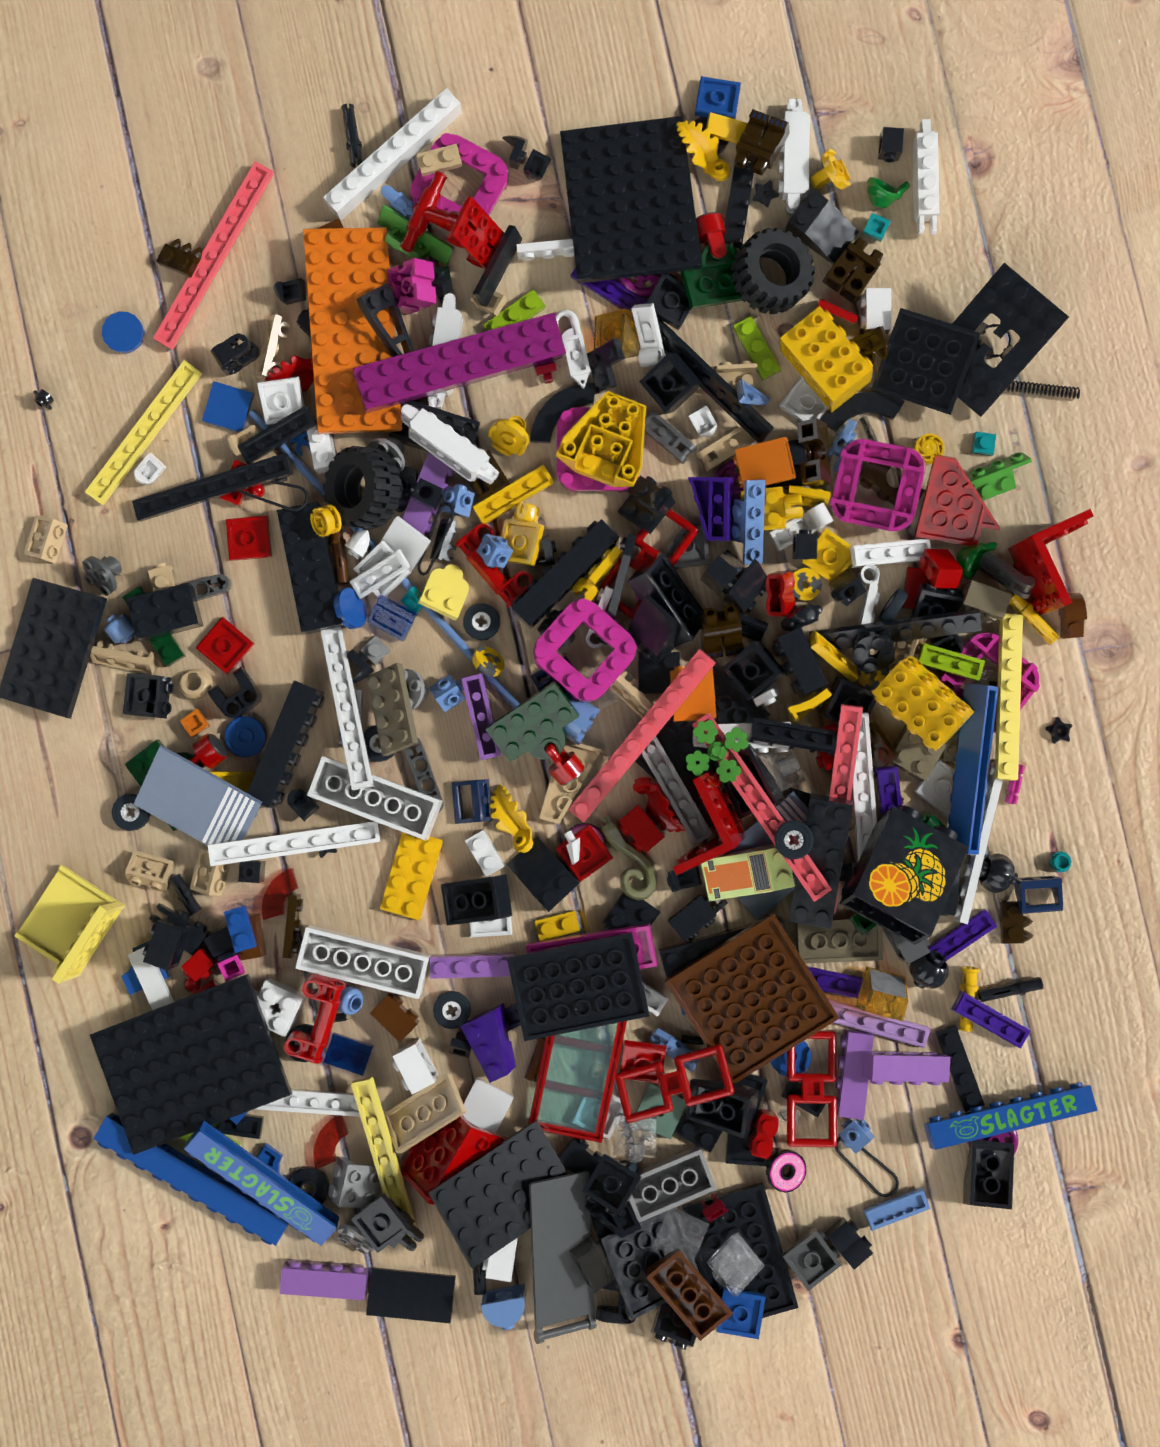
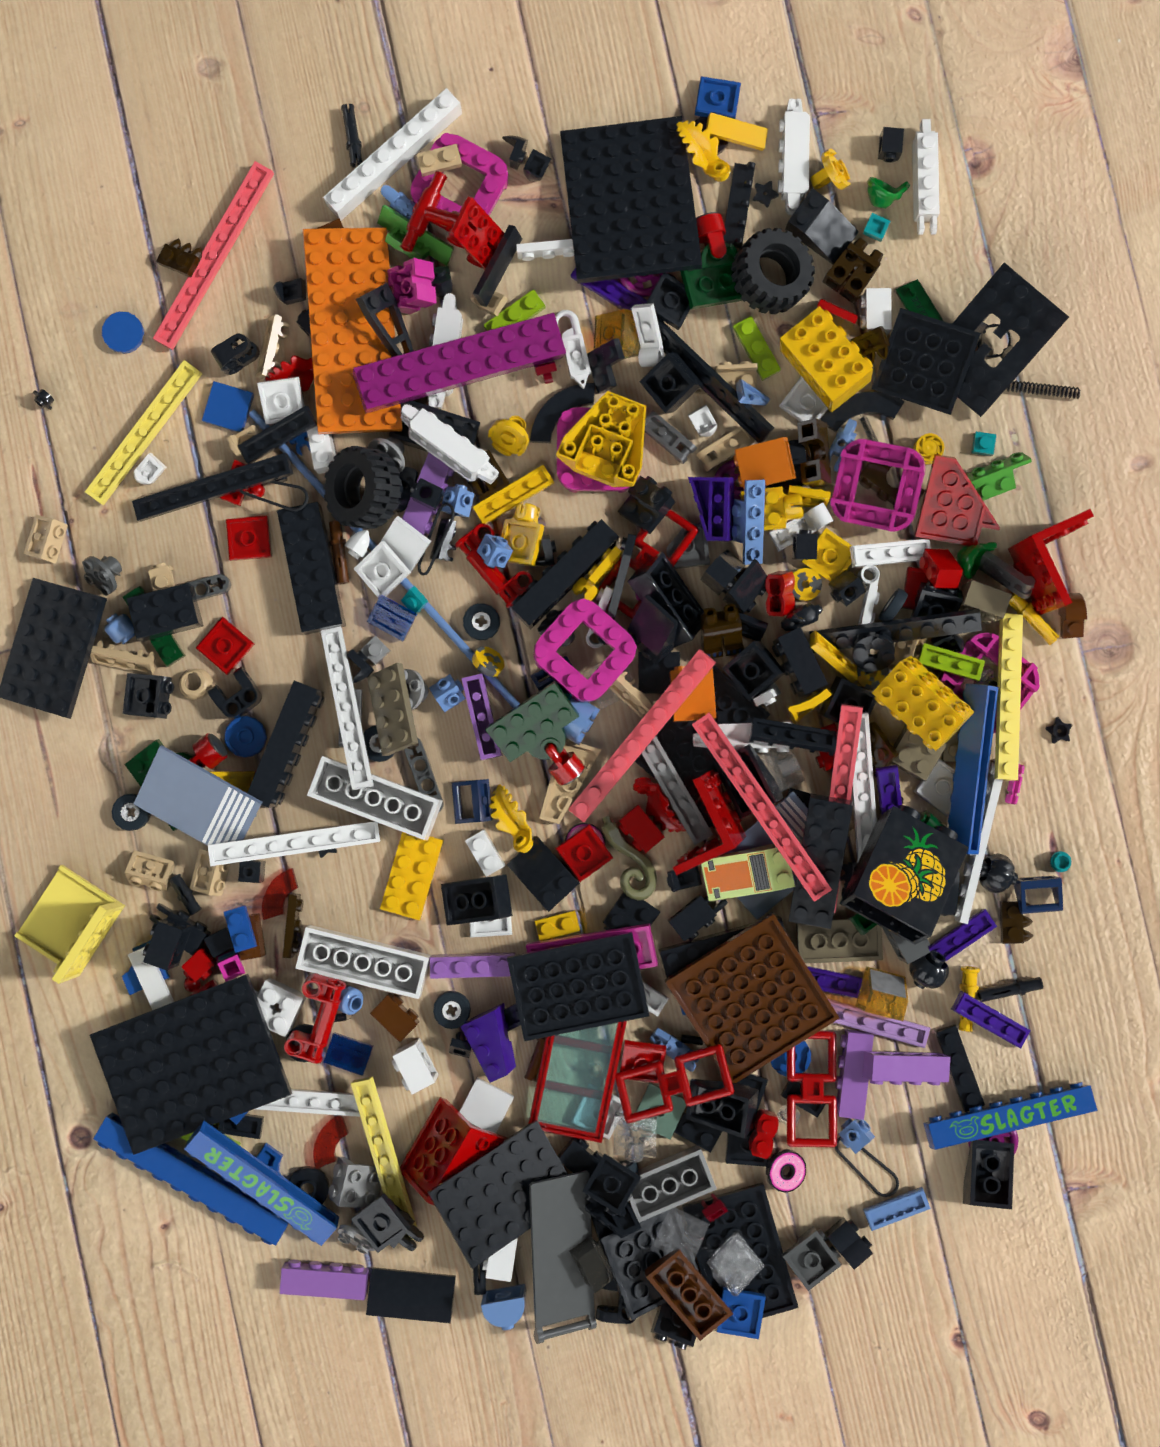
orange plate [180,709,210,738] -> none
black plate [287,789,320,822] -> none
yellow wheel [310,504,342,537] -> none
blue tile [334,588,367,629] -> none
white tile [349,549,411,599] -> none
tan plate [384,1073,466,1153] -> none
light yellow plate [418,564,469,621] -> none
white bar [564,831,580,865] -> none
bright green plant [686,720,748,783] -> none
dark brown hips [734,109,790,176] -> none
black bush [774,820,814,860] -> none
none -> dark green door [895,279,943,321]

